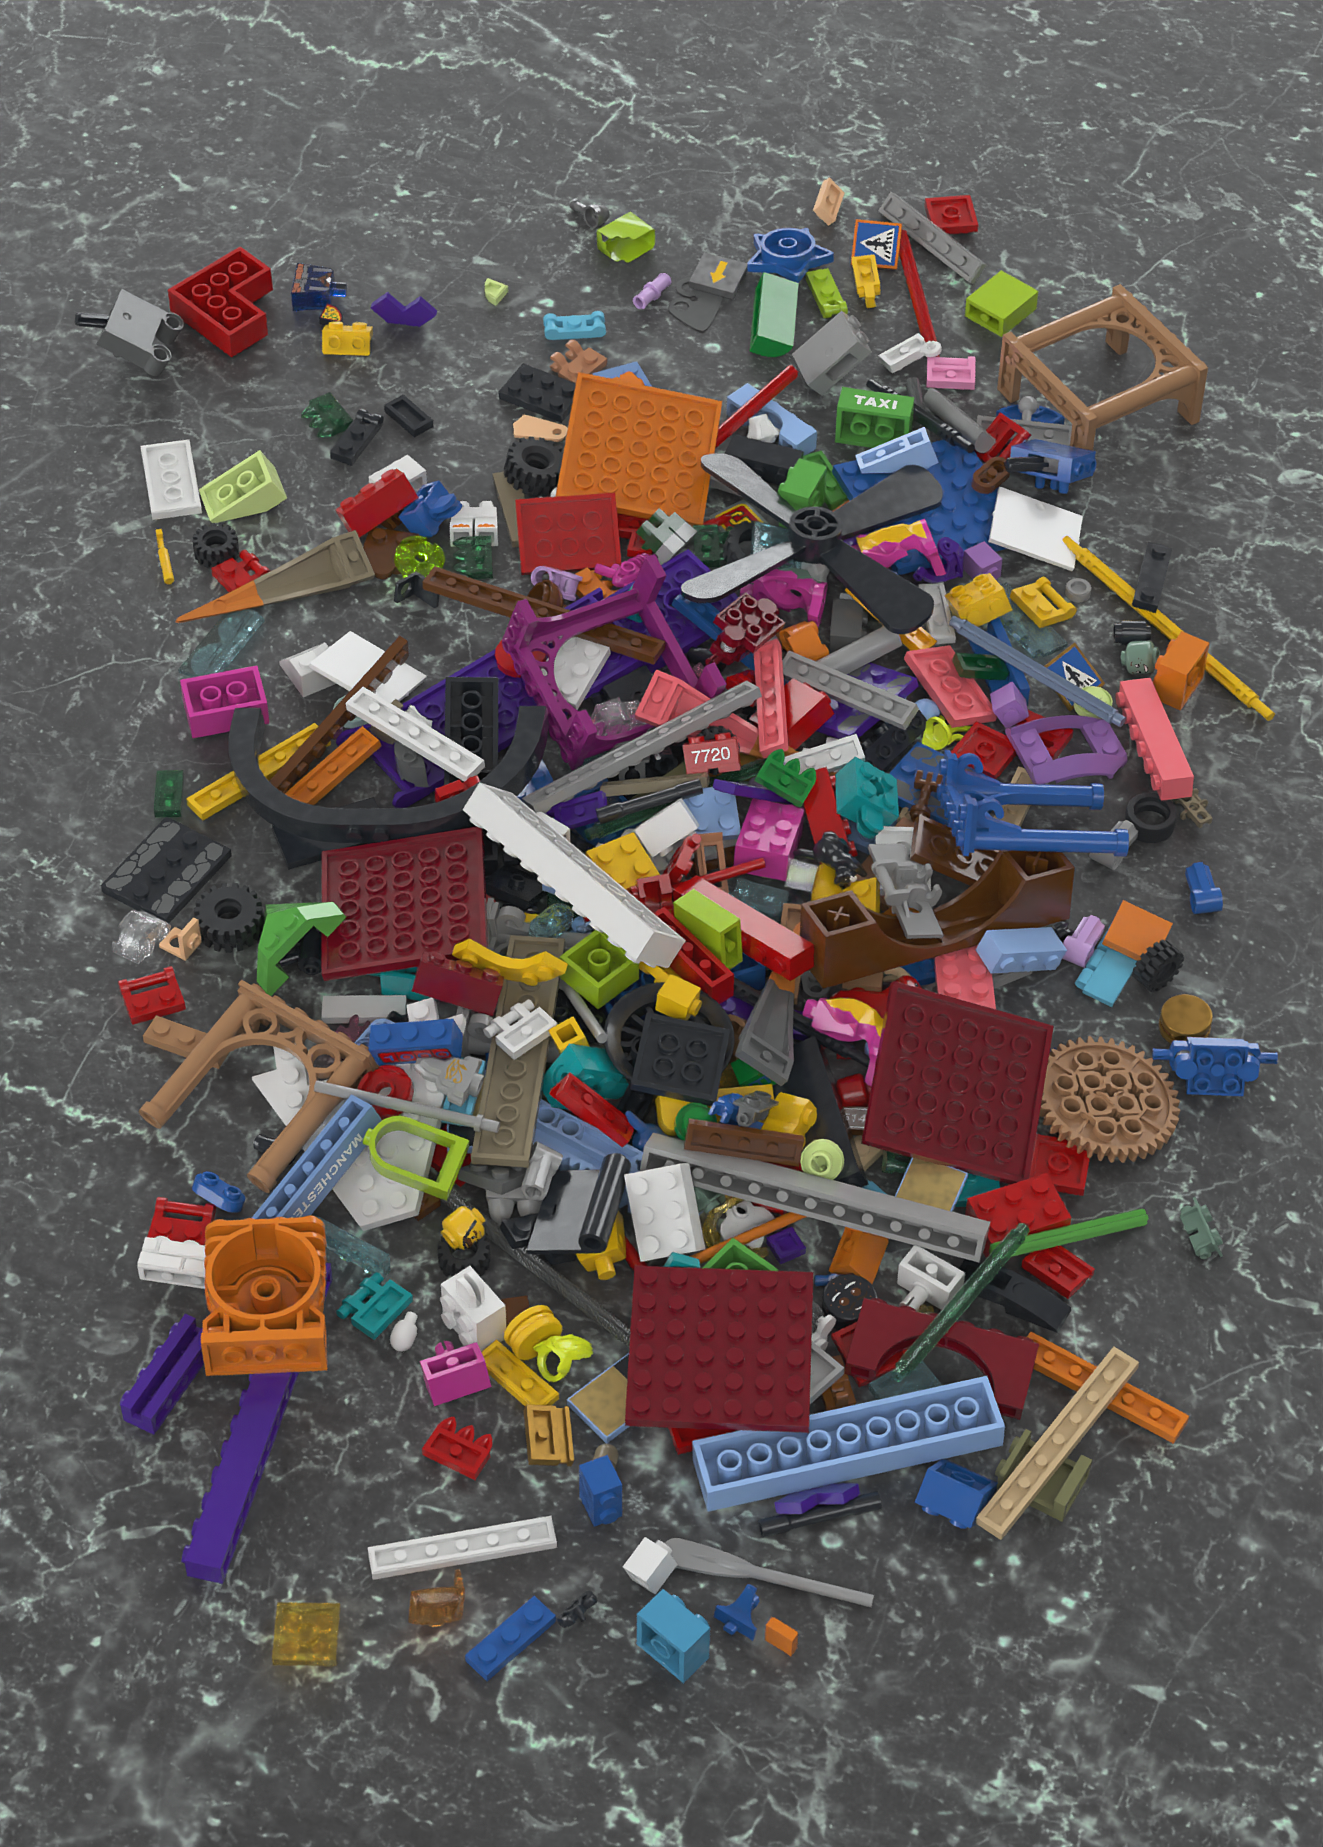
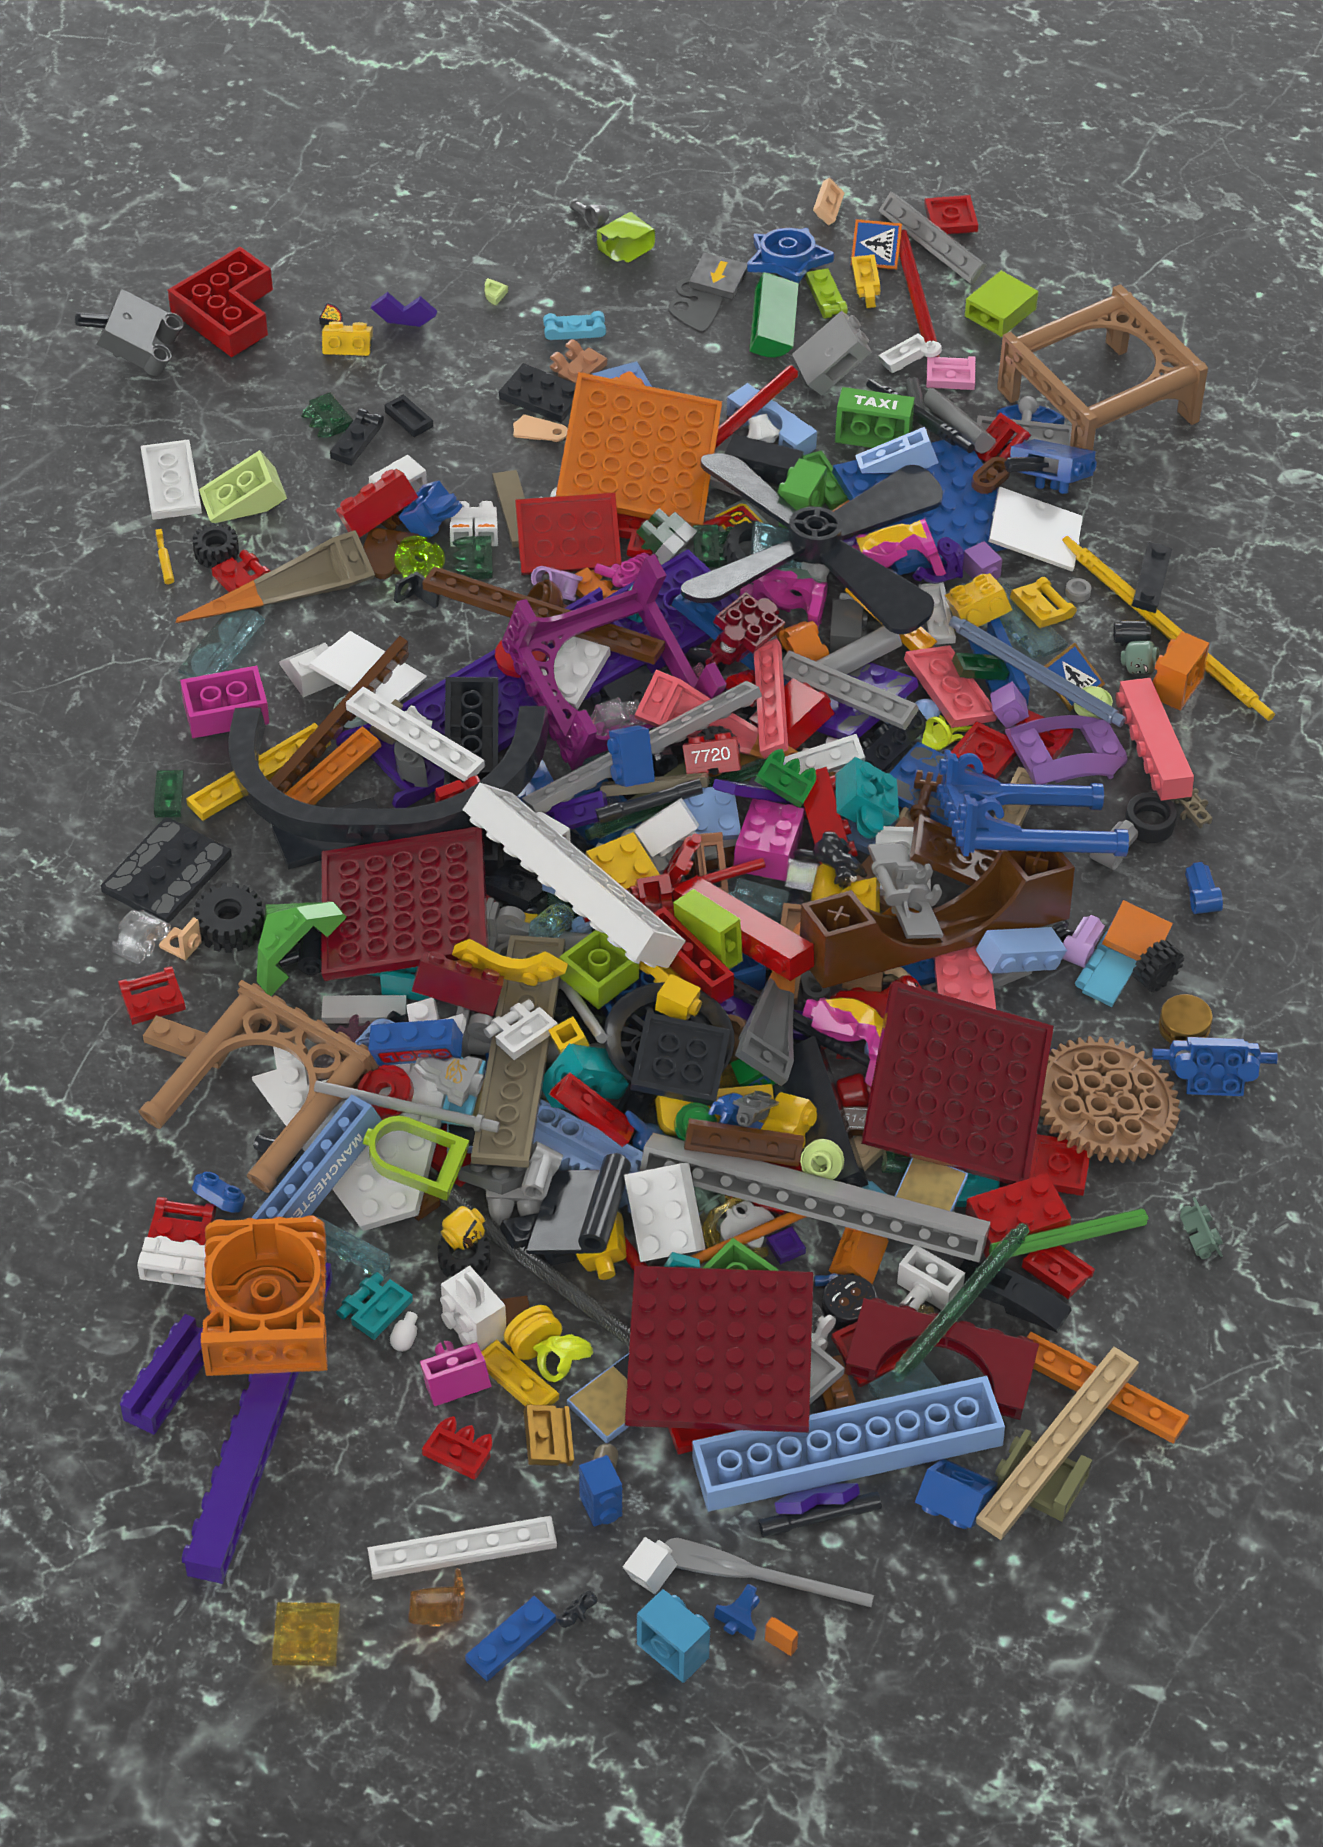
clear blue torso [291,263,347,311] -> none
black tyre [504,437,563,497] -> none
lavender pin [633,273,671,309] -> none
none -> blue brick [607,725,655,787]

